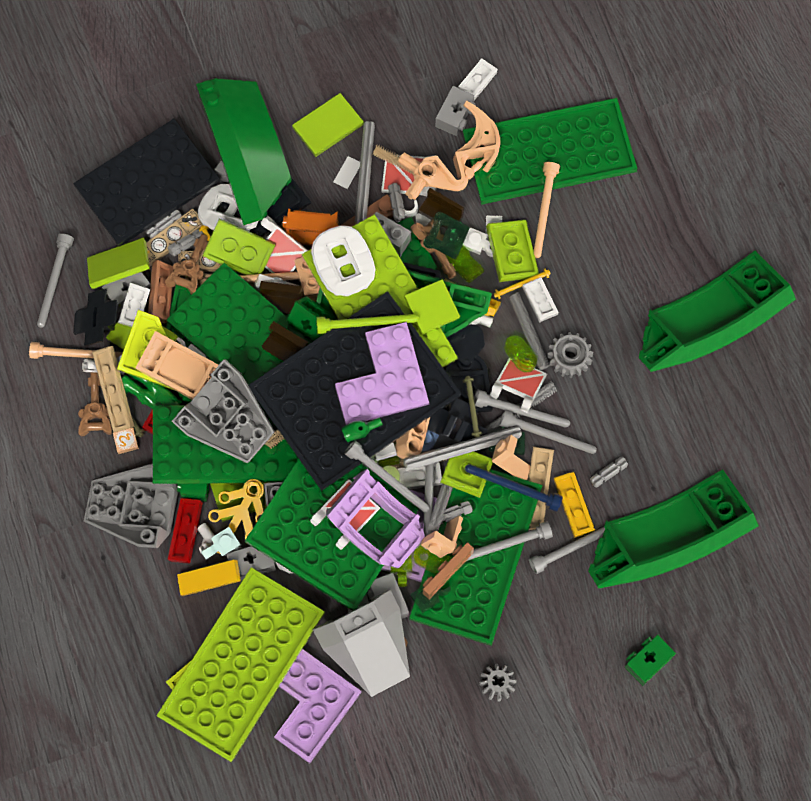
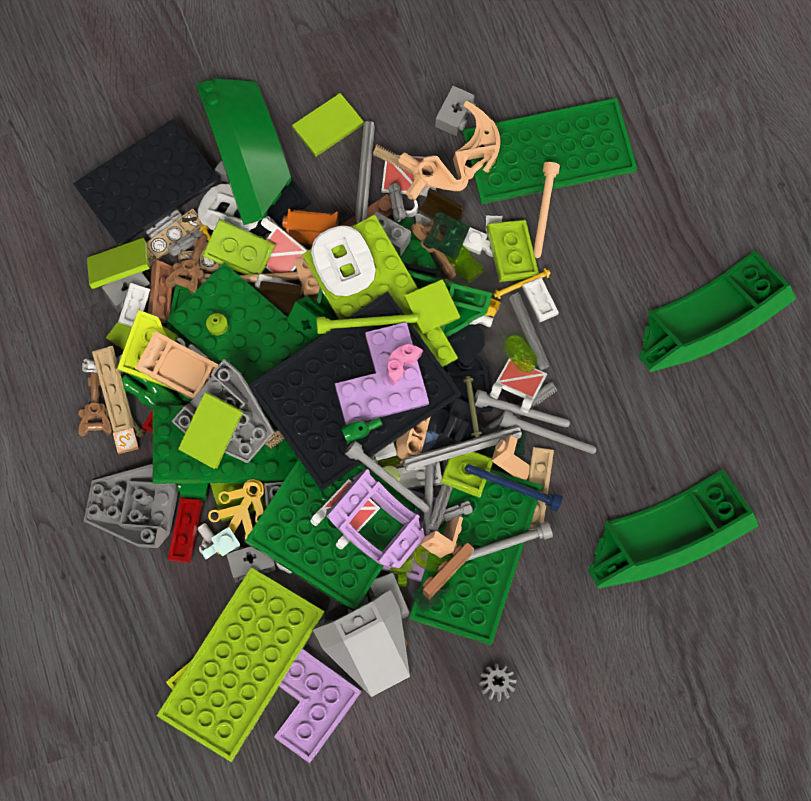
light nougat piece [29,342,123,359] -> none
light grey piece [37,234,74,328] -> none
black piece [73,289,118,346] -> none
yellow tile [177,560,241,596] -> none
dark brown panel [262,321,309,362] -> none
white sticker [334,156,360,189] -> none
white plate [458,59,498,100] -> none
light grey piece [529,523,620,574] -> none
light grey gear [547,332,593,378] -> none
yellow tile [553,472,595,538] -> none
light grey axle [590,457,628,487] -> none
green brick [624,635,676,686] -> none
none -> lime tile [179,392,244,469]
none -> lime tile [206,313,228,336]
none -> bright pink cylinder [386,344,423,387]

